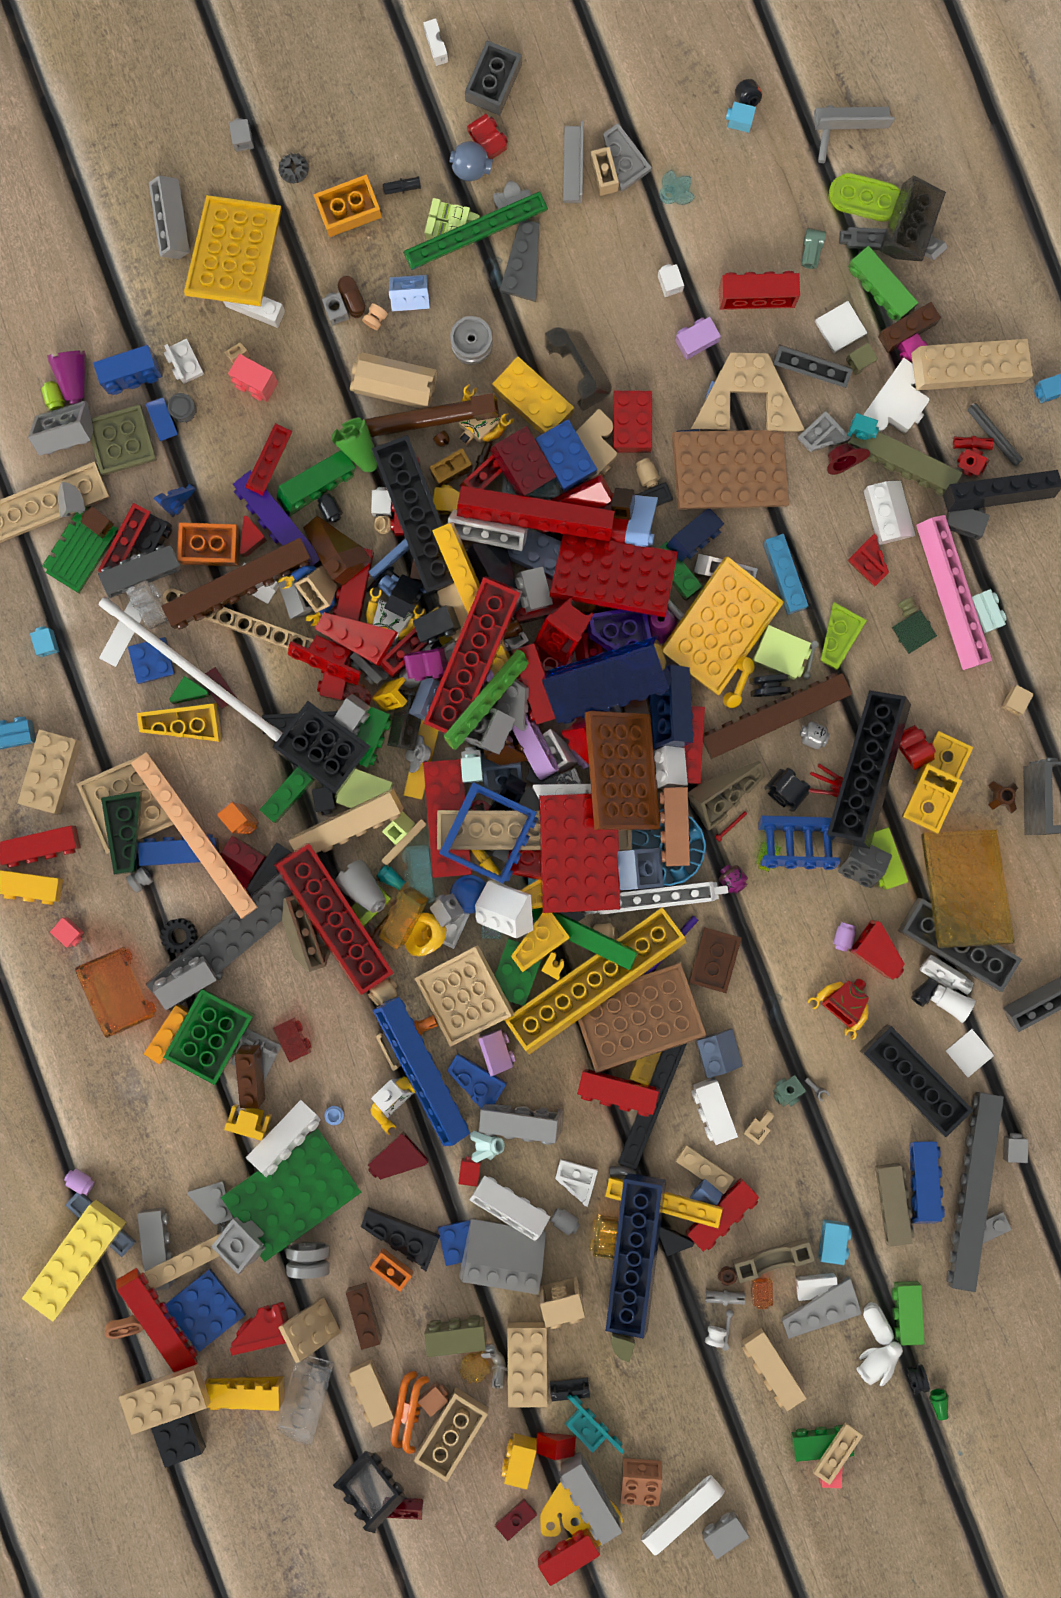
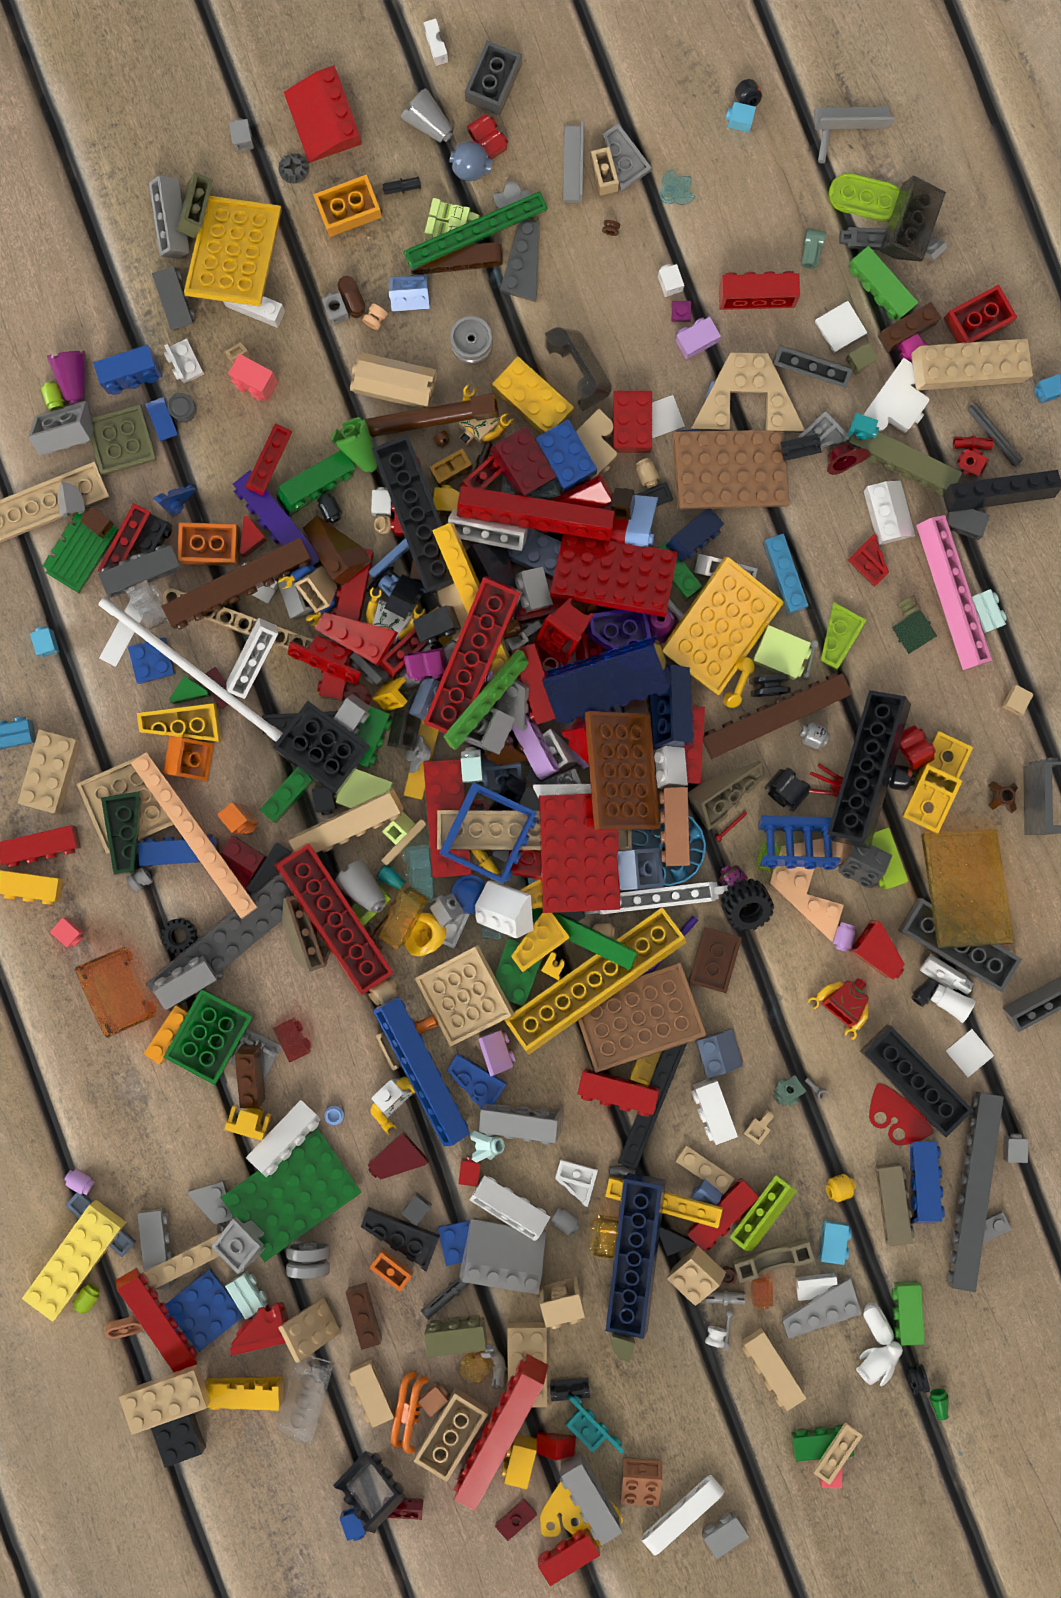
none -> lime brick [72,1283,101,1314]
none -> dark grey wedge [152,266,196,330]
none -> orange slope [163,736,214,781]
none -> olive brick [176,172,213,238]
none -> light aqua brick [225,1271,268,1320]
none -> white brick [226,618,278,699]
none -> red slope [284,65,362,163]
none -> blue brick [339,1507,367,1541]
none -> light grey cone [400,88,453,143]
none -> dark grey panel [401,1193,432,1225]
none -> reddish brown beam [411,242,503,275]
none -> dark grey pin [421,1277,470,1320]
none -> brick [453,1354,548,1511]
none -> flat silver plate [523,620,542,639]
none -> reddish brown bush [602,220,621,236]
none -> white sticker [652,395,685,438]
none -> tan brick [667,1246,726,1306]
none -> magenta plate [671,301,691,322]
none -> black tyre [721,878,774,931]
none -> lime brick [729,1175,798,1253]
none -> light nougat wing [769,838,853,942]
none -> black hinge [780,434,822,461]
none -> yellow head [825,1174,856,1202]
none -> red piece [869,1083,933,1146]
none -> black head [889,765,916,791]
none -> red brick [944,284,1017,343]

